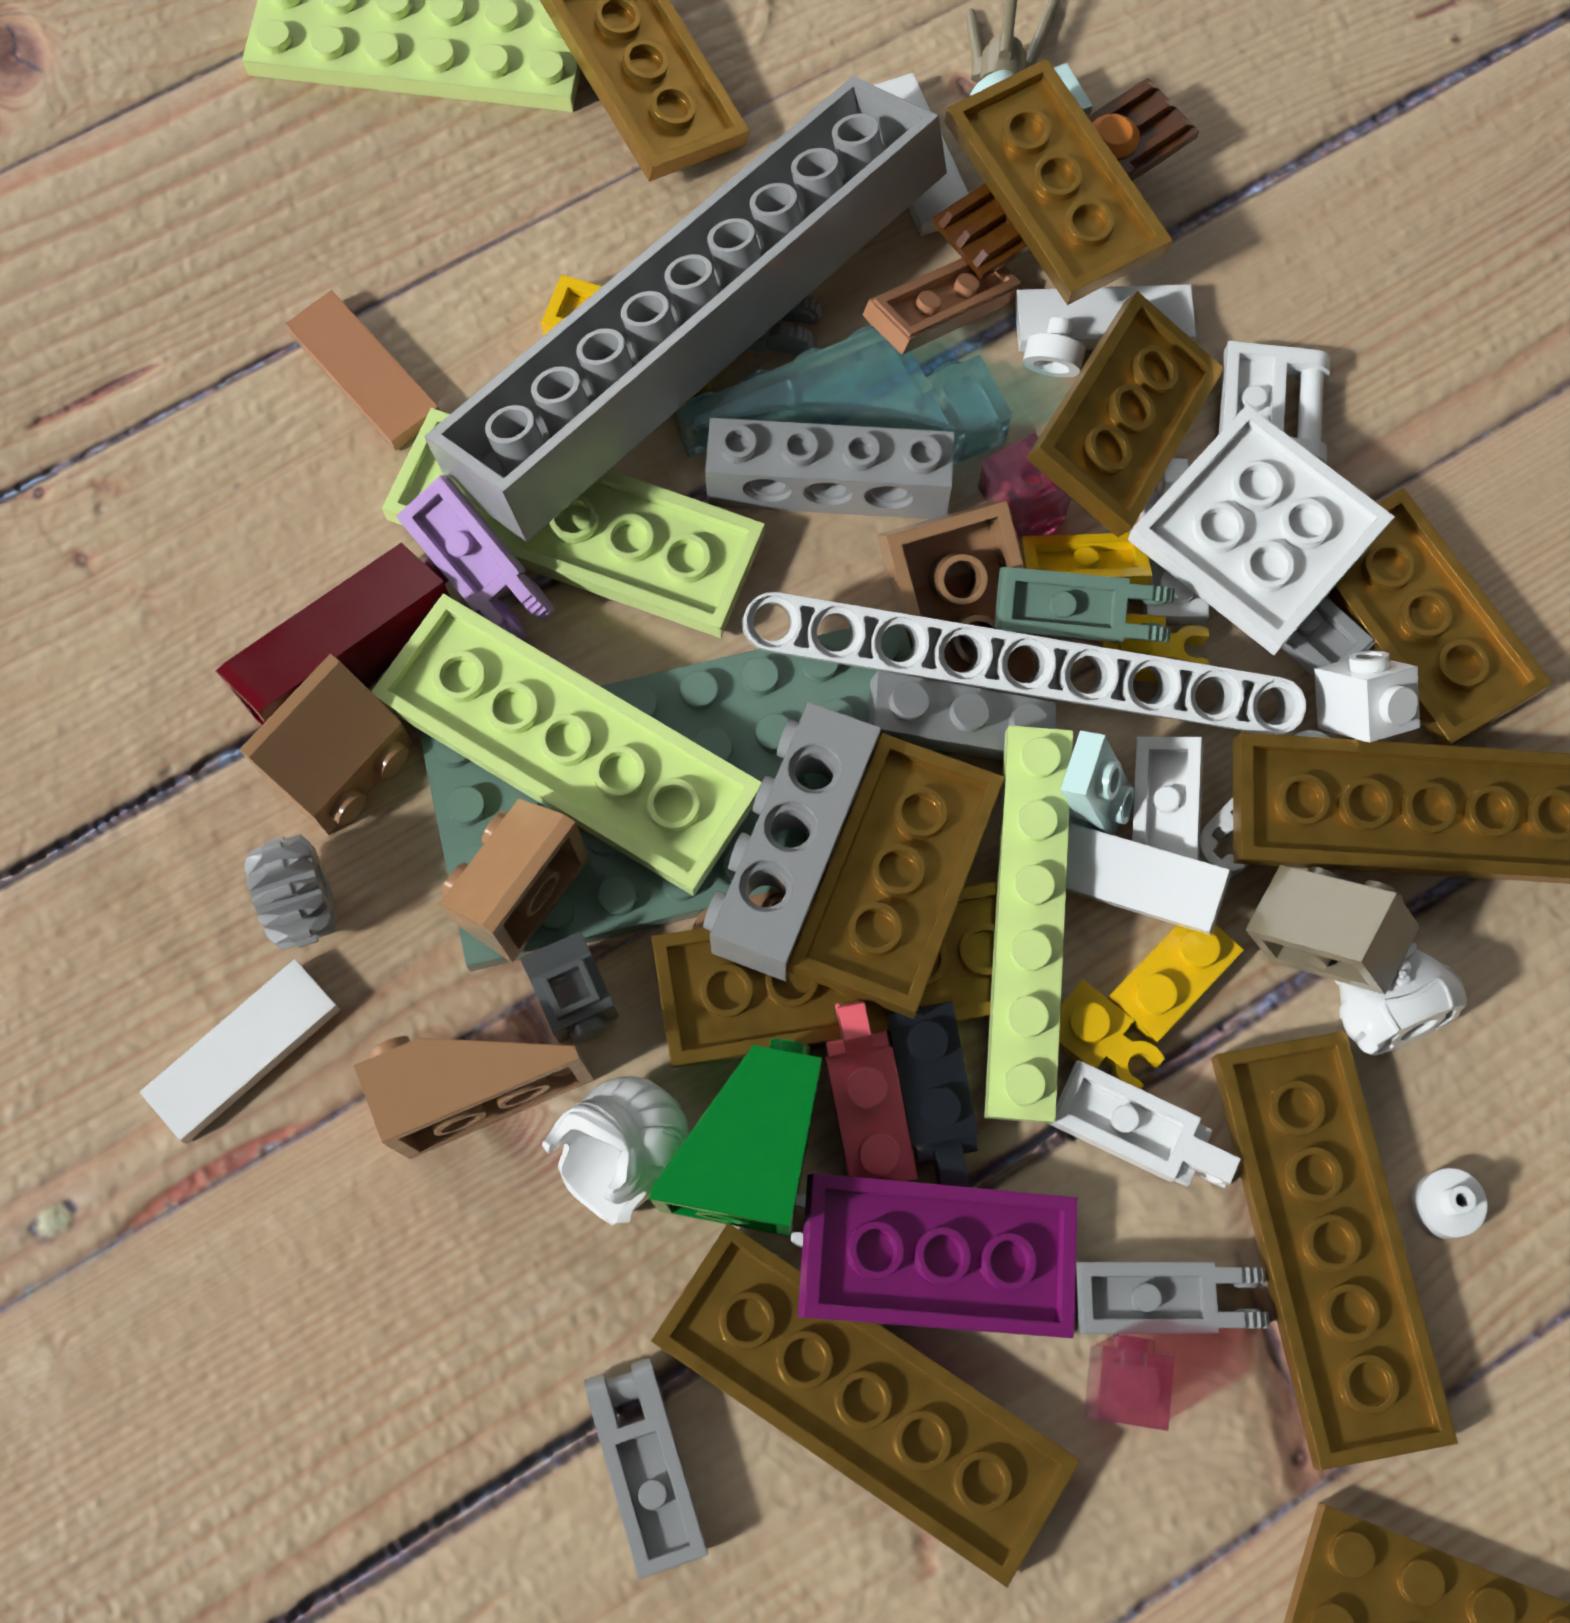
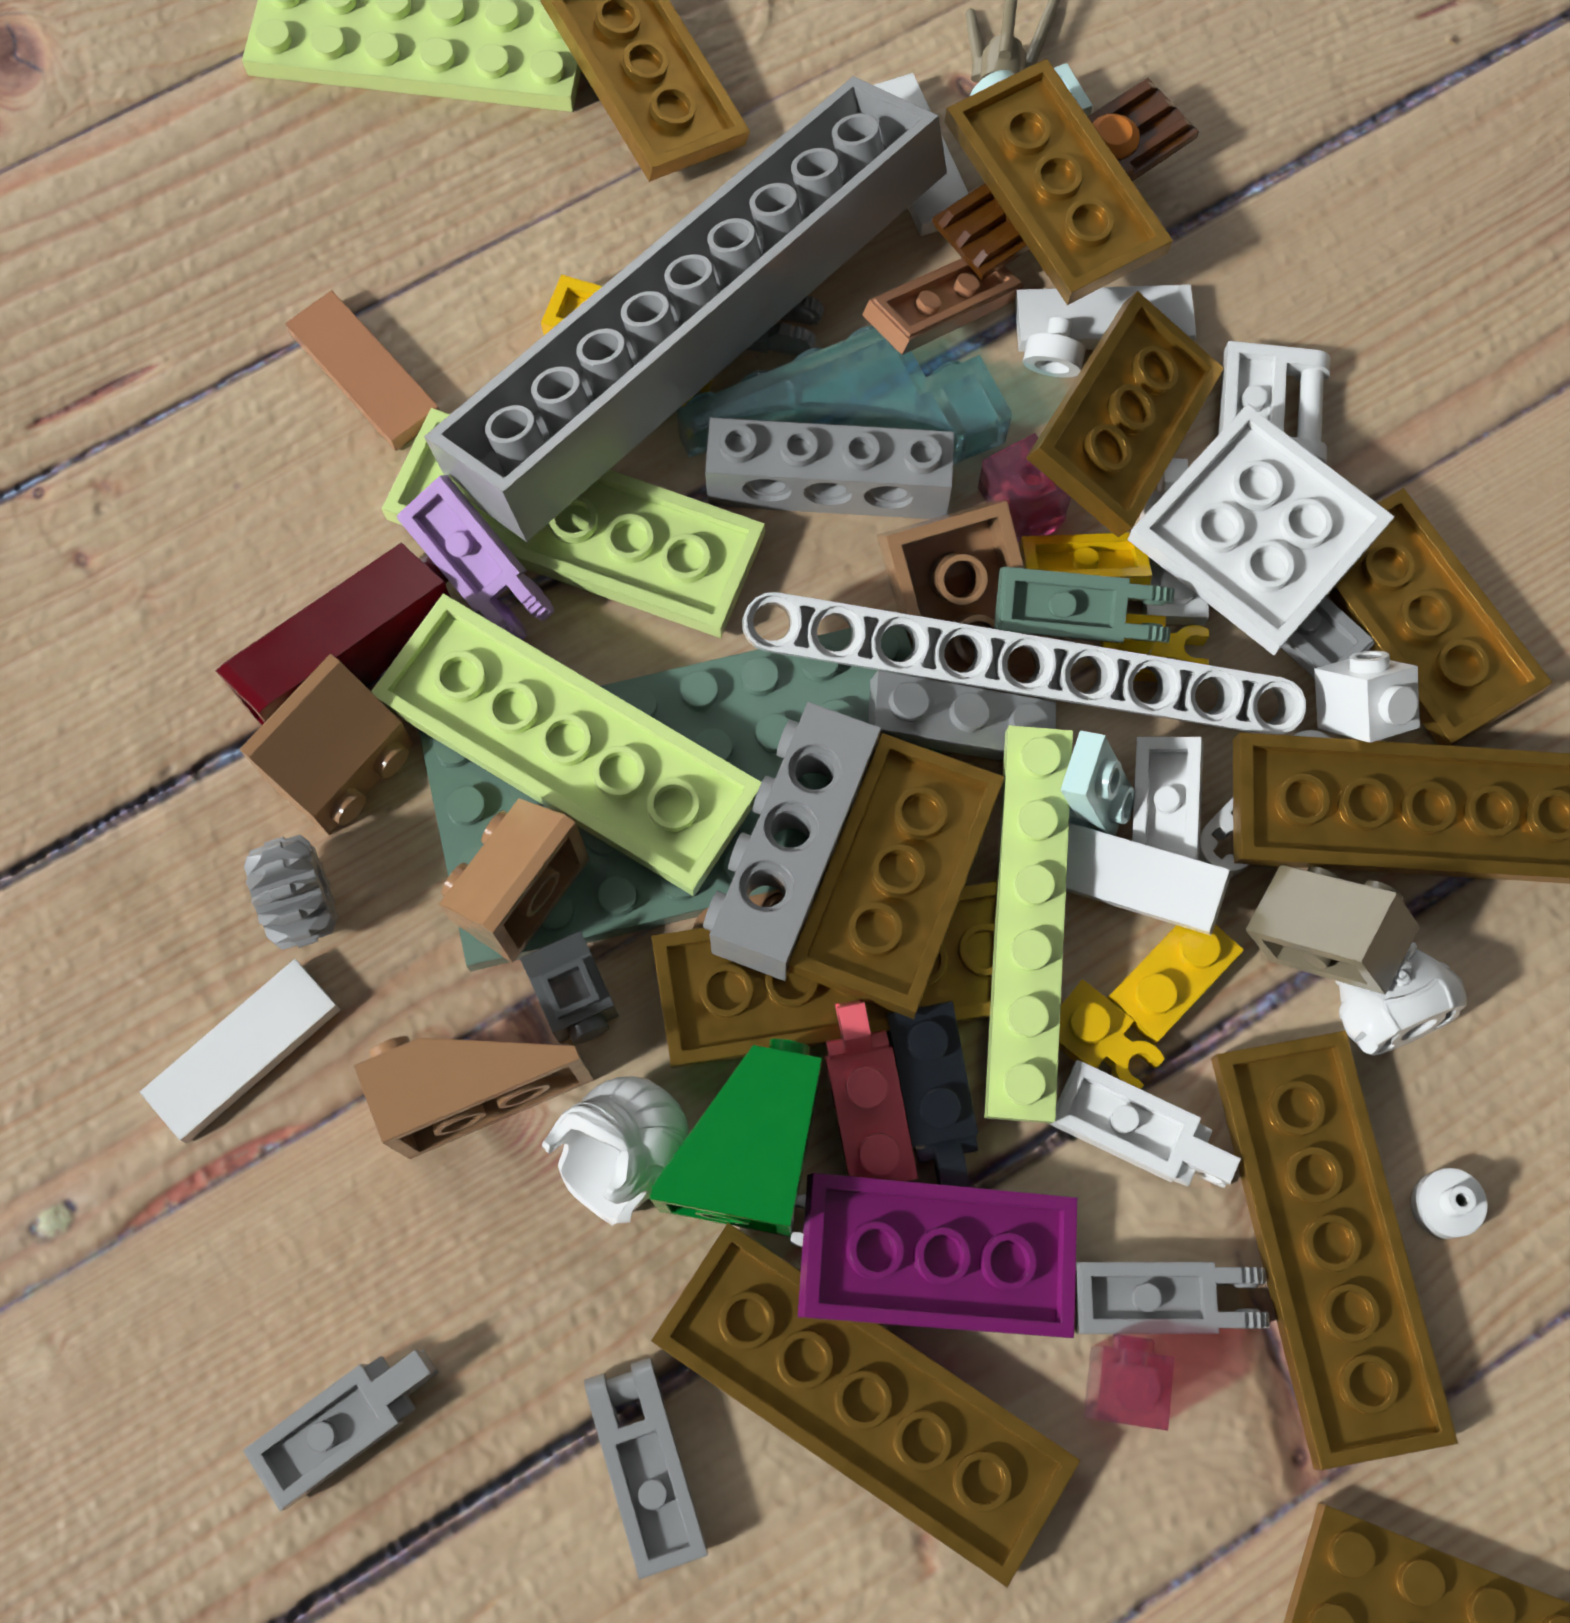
none -> light grey hinge [243,1349,439,1511]

